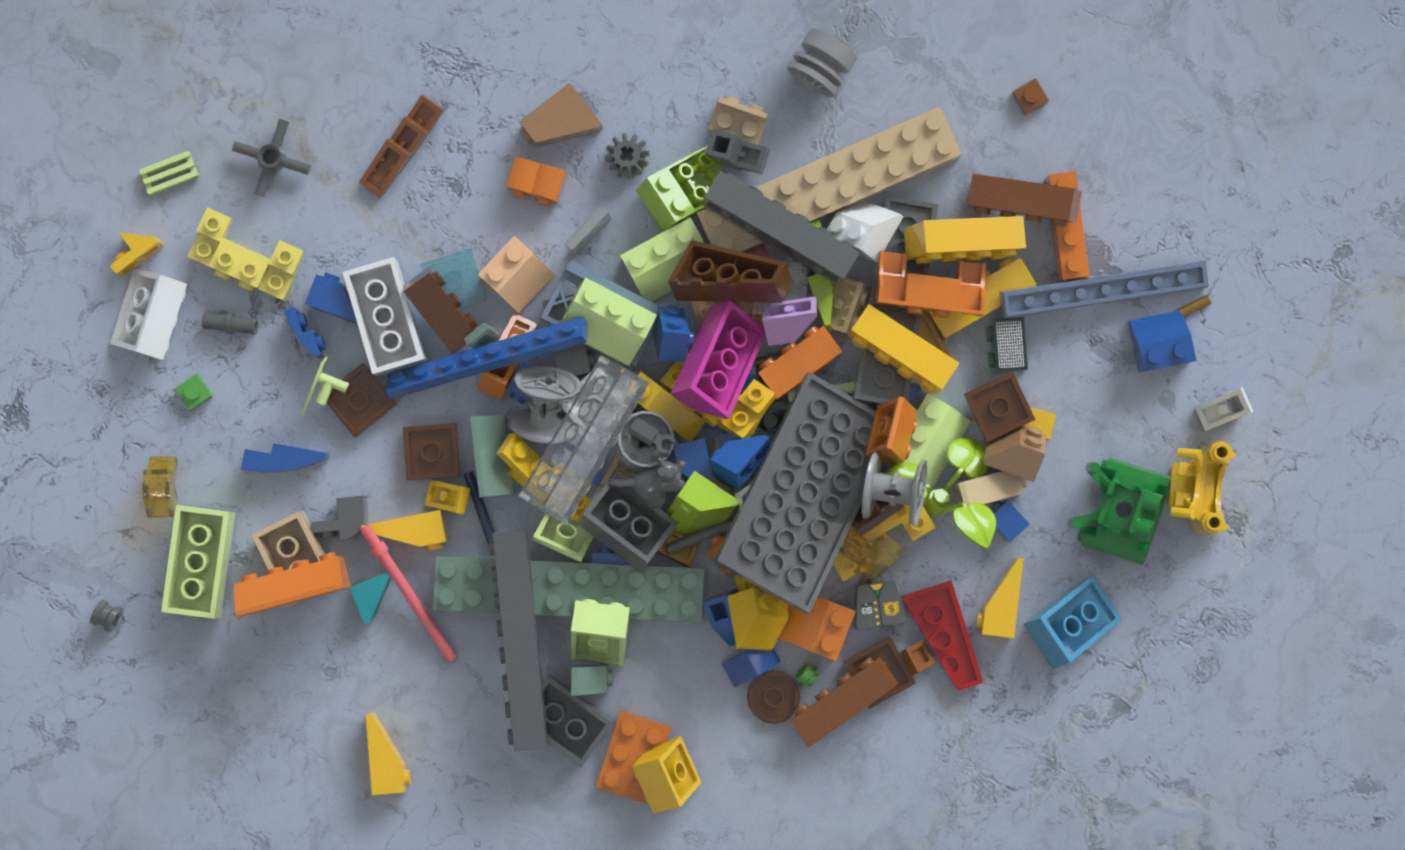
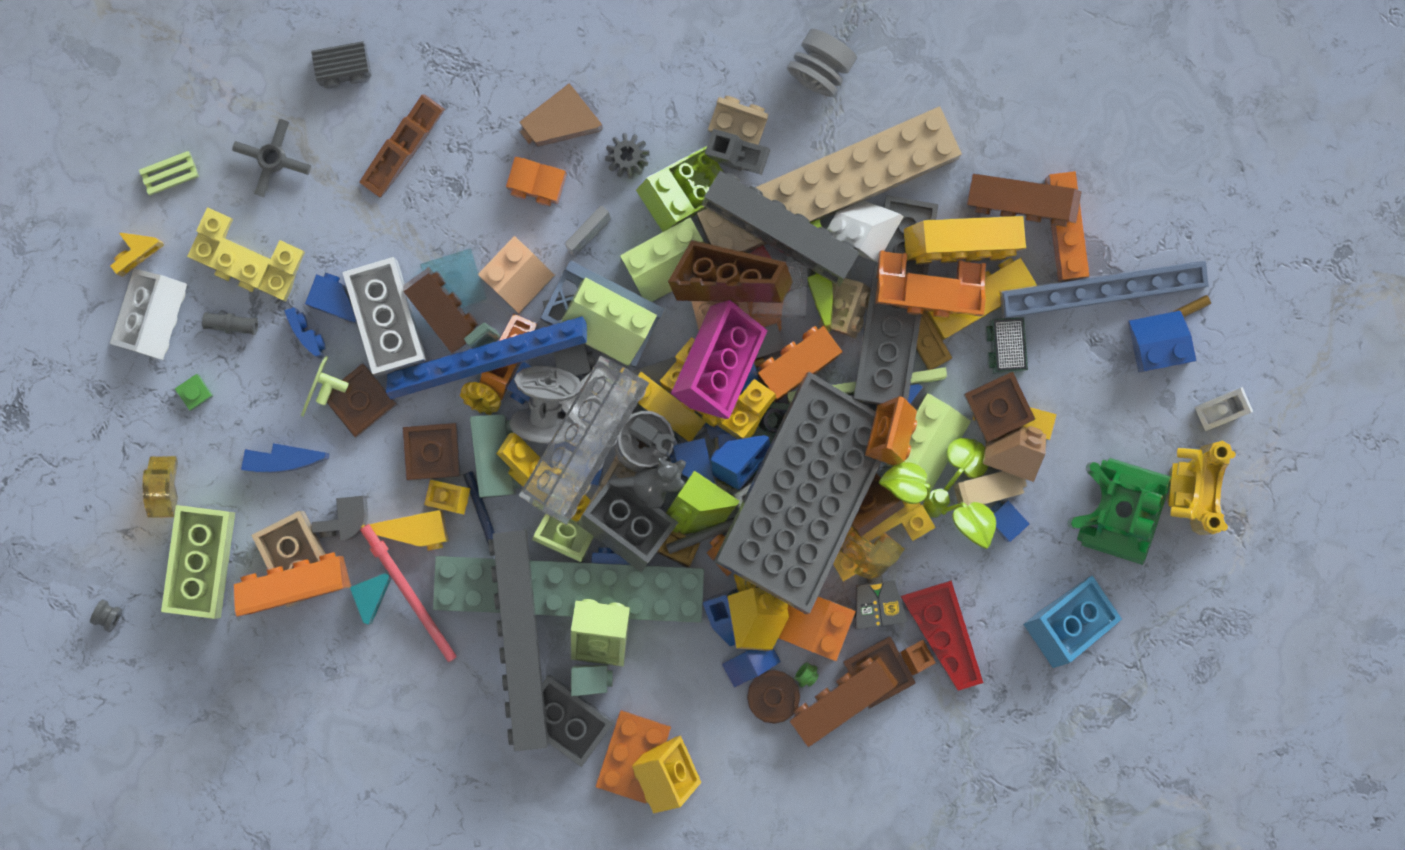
yellow slope [366,712,411,795] -> none
blue brick [653,305,693,362] -> none
lavender slope [762,296,817,346] -> none
yellow brick [848,304,959,395] -> none
light grey piece [862,452,928,527] -> none
yellow slope [975,558,1024,638] -> none
dark orange plate [1012,78,1049,115] -> none
none -> dark grey brick [311,41,372,88]
none -> yellow gear [459,382,501,415]

